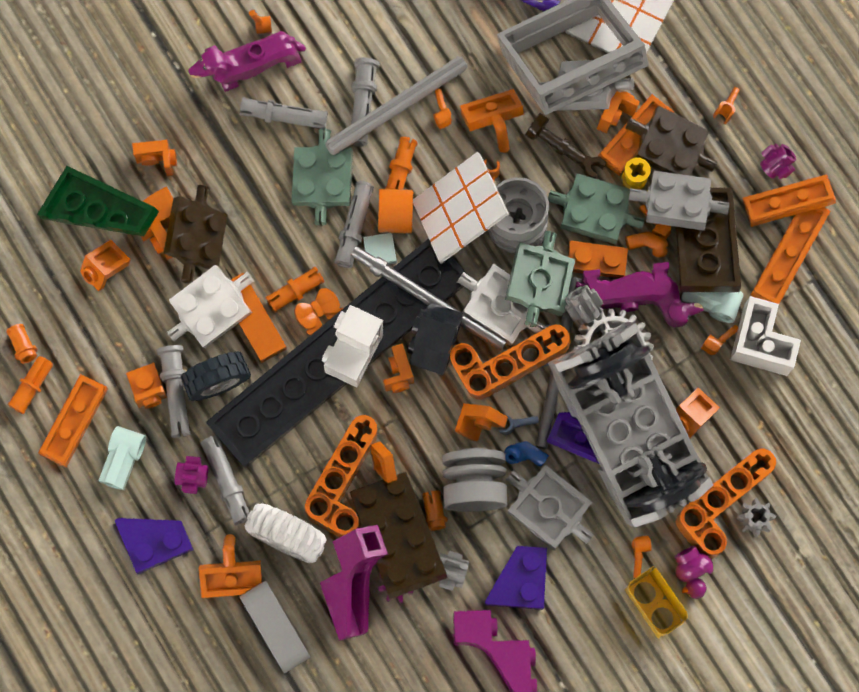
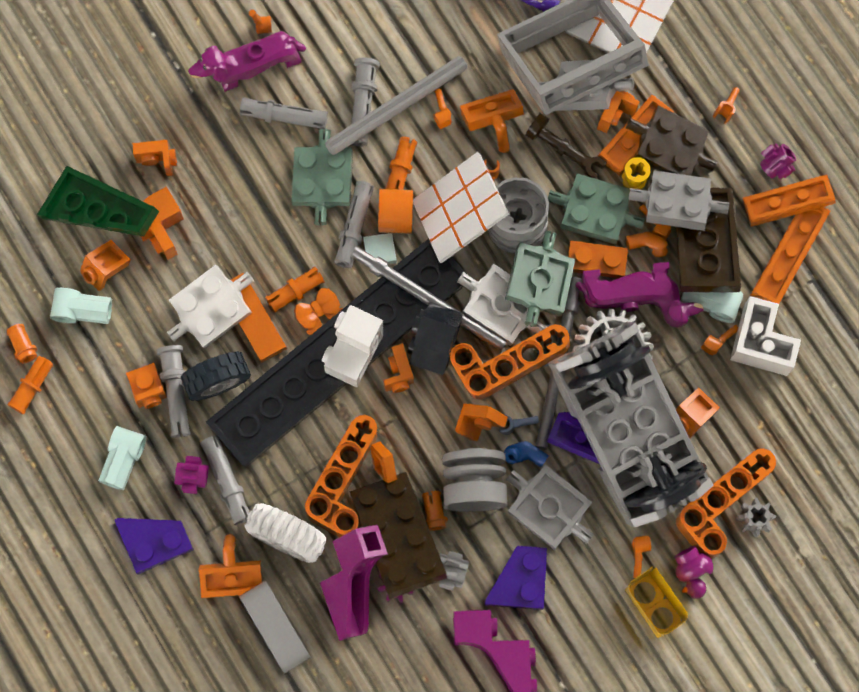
orange tile [38,374,108,468] -> none
dark brown plate [163,185,228,283] -> none
light grey gear [564,285,603,325] -> none
none -> light aqua piece [50,287,112,324]

